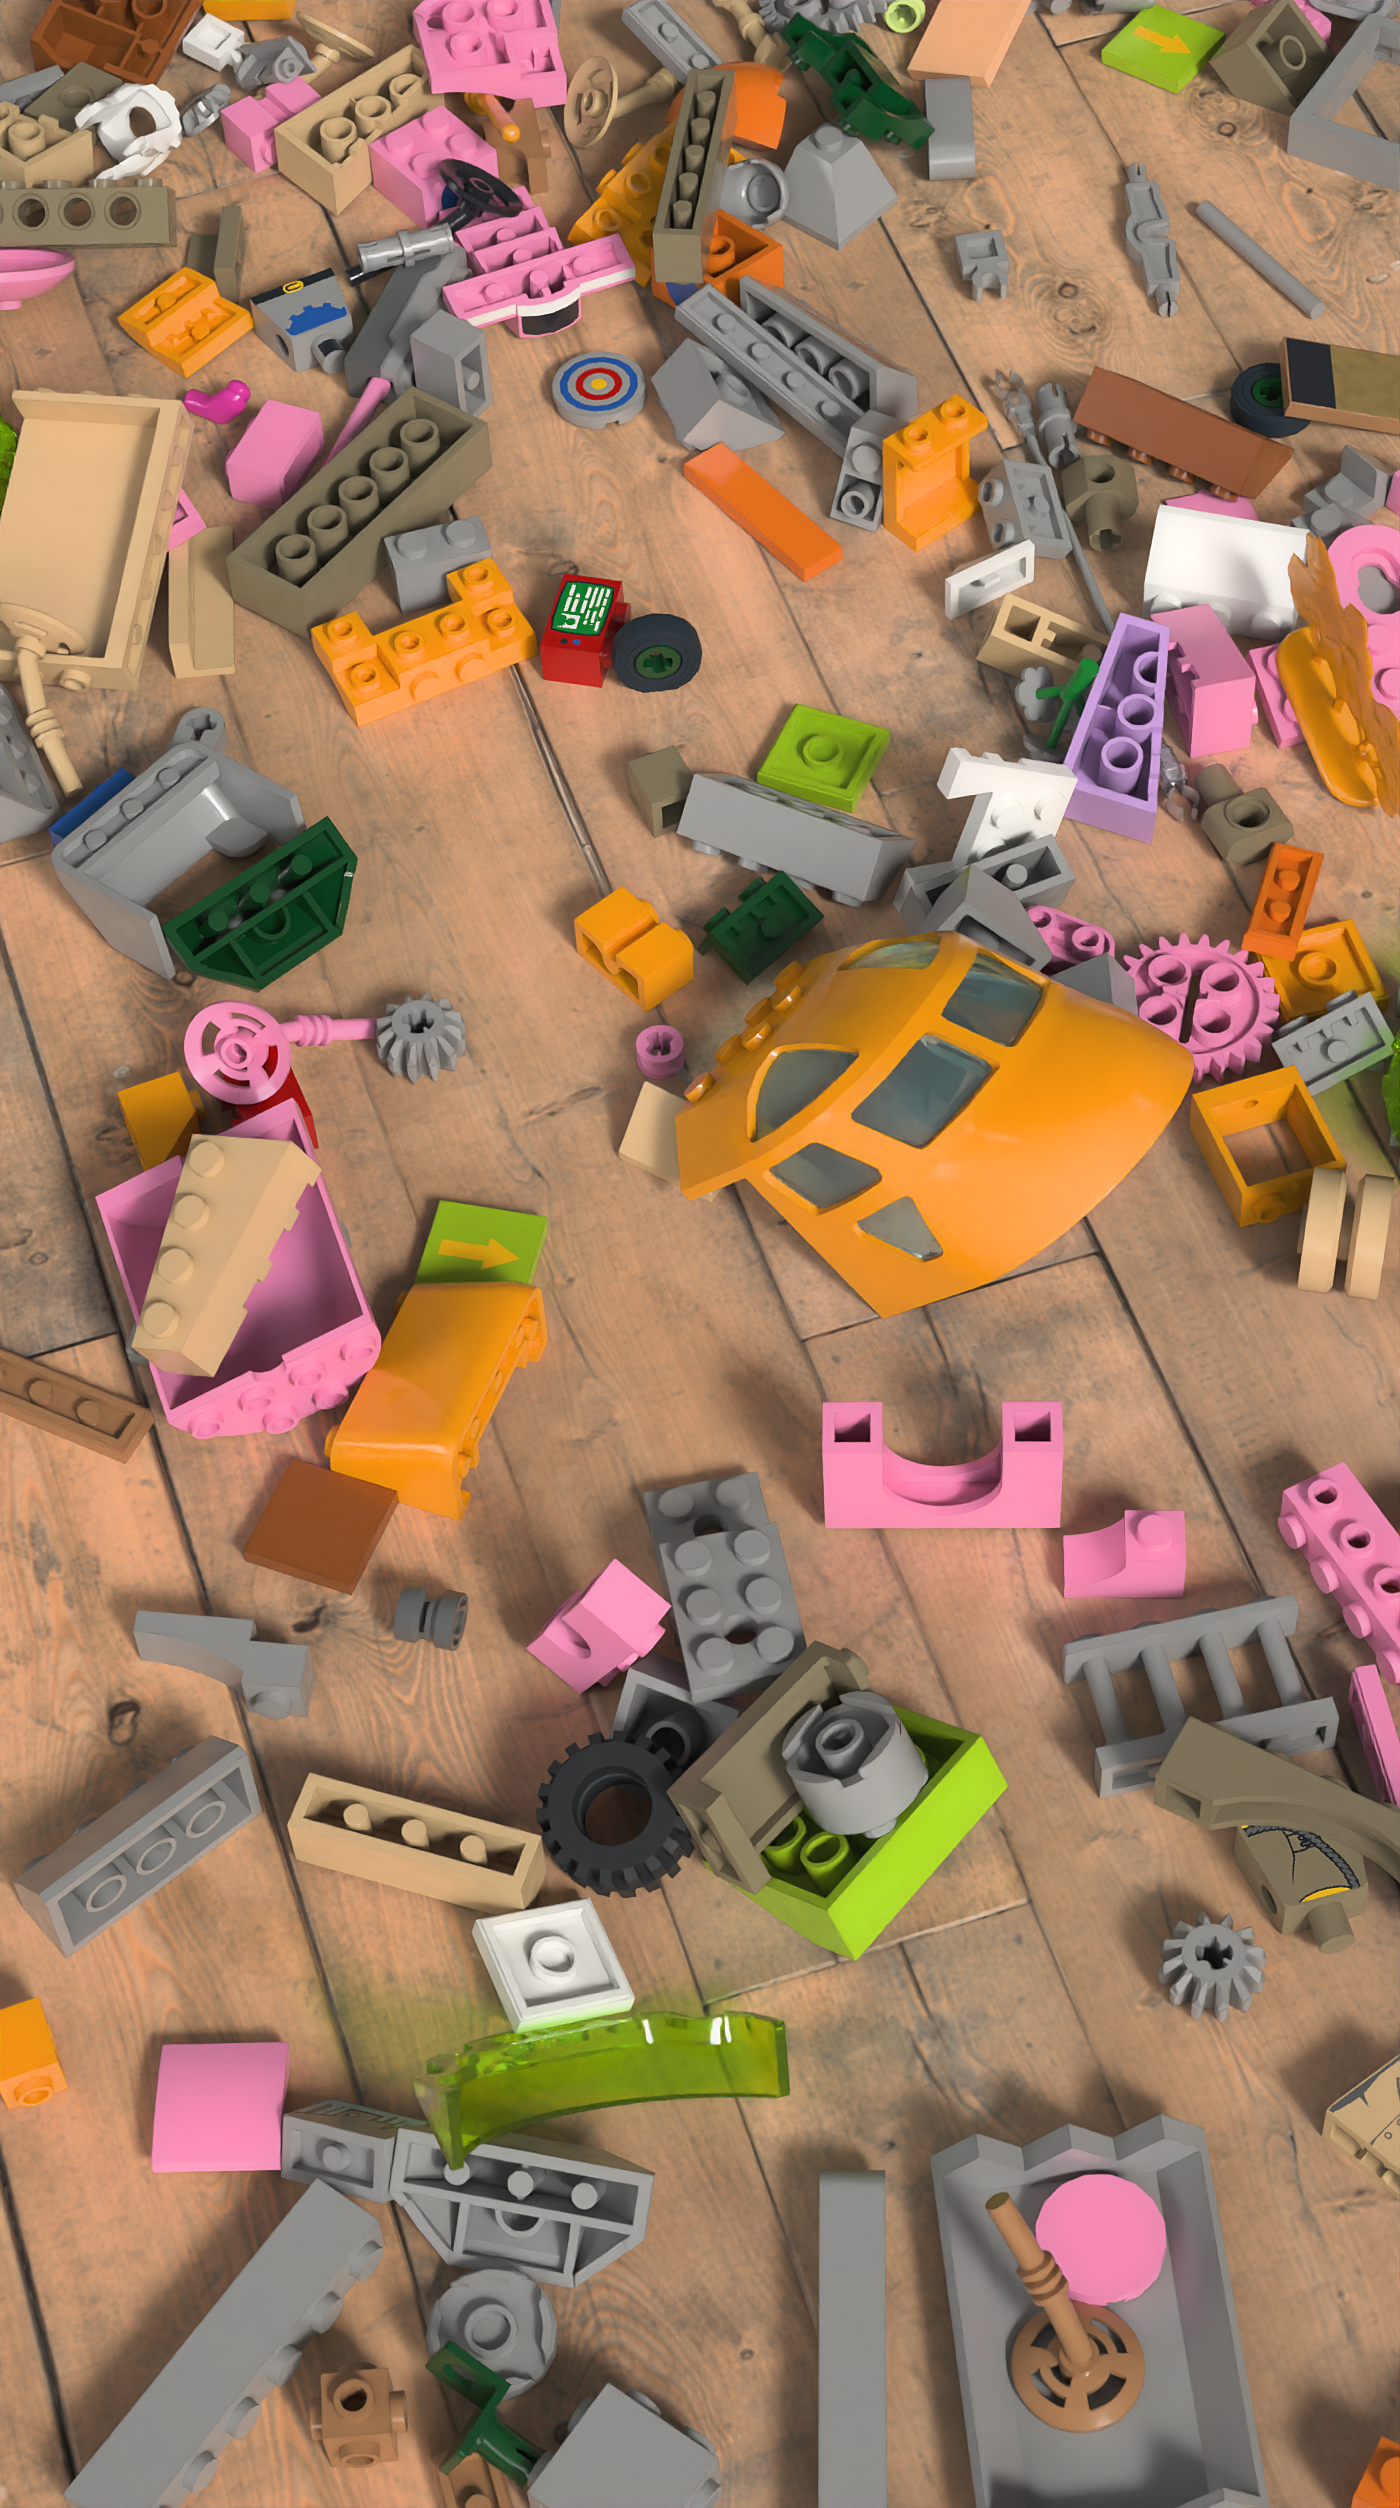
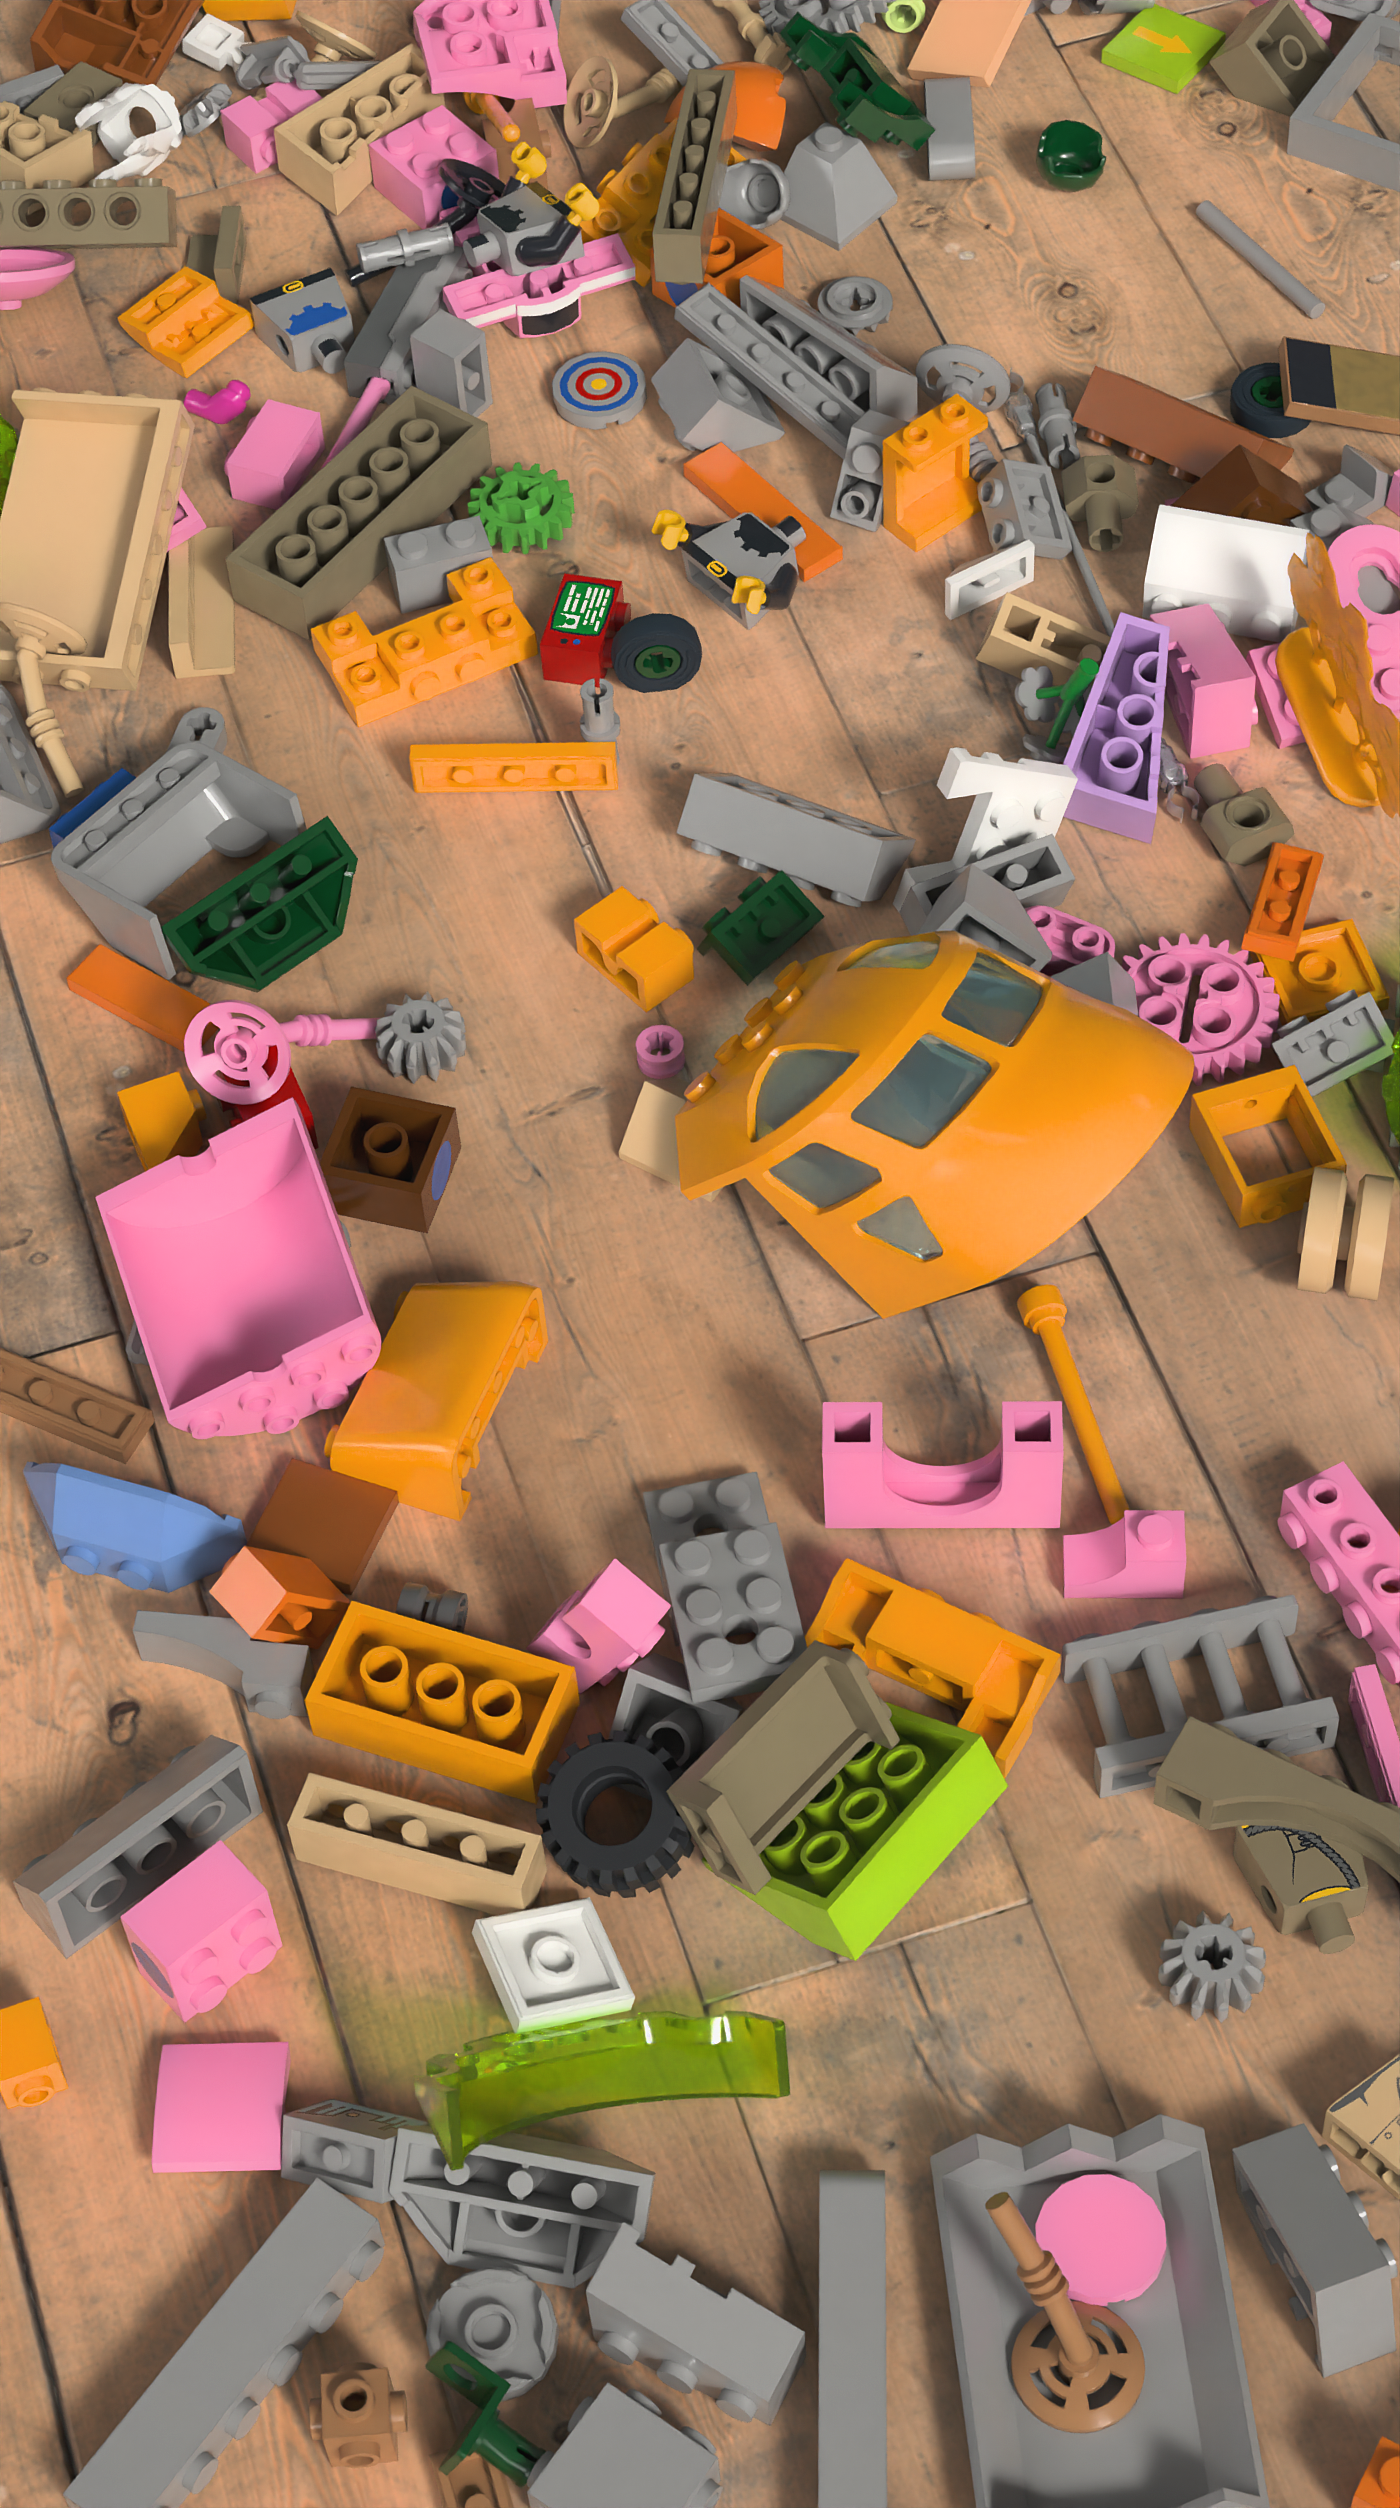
tan wedge [131,1134,322,1377] -> none
lime tile [413,1200,549,1286] -> none
dark tan brick [627,745,693,838] -> none
lime tile [757,703,891,813] -> none
light grey brick [782,1691,929,1838] -> none
light grey plate [955,230,1009,302] -> none
light grey piece [1124,163,1180,318] -> none
none -> medium blue wedge [23,1462,247,1593]
none -> orange tile [66,944,219,1053]
none -> bright pink brick [120,1840,282,2023]
none -> orange brick [209,1546,351,1649]
none -> light grey axle [294,61,382,90]
none -> light orange brick [305,1601,580,1804]
none -> reddish brown brick [319,1087,462,1233]
none -> light orange tile [409,742,619,793]
none -> torso [463,142,599,276]
none -> bright green gear [468,463,575,554]
none -> light grey pin [580,678,620,765]
none -> light grey wedge [586,2222,806,2426]
none -> torso [651,510,806,631]
none -> light orange bracket [805,1558,1061,1779]
none -> light grey gear [818,276,893,336]
none -> light grey dish [916,344,1011,482]
none -> light orange piece [1017,1285,1130,1525]
none -> dark green hair [1036,120,1107,192]
none -> reddish brown brick [1170,444,1313,527]
none -> light grey wedge [1232,2123,1398,2378]

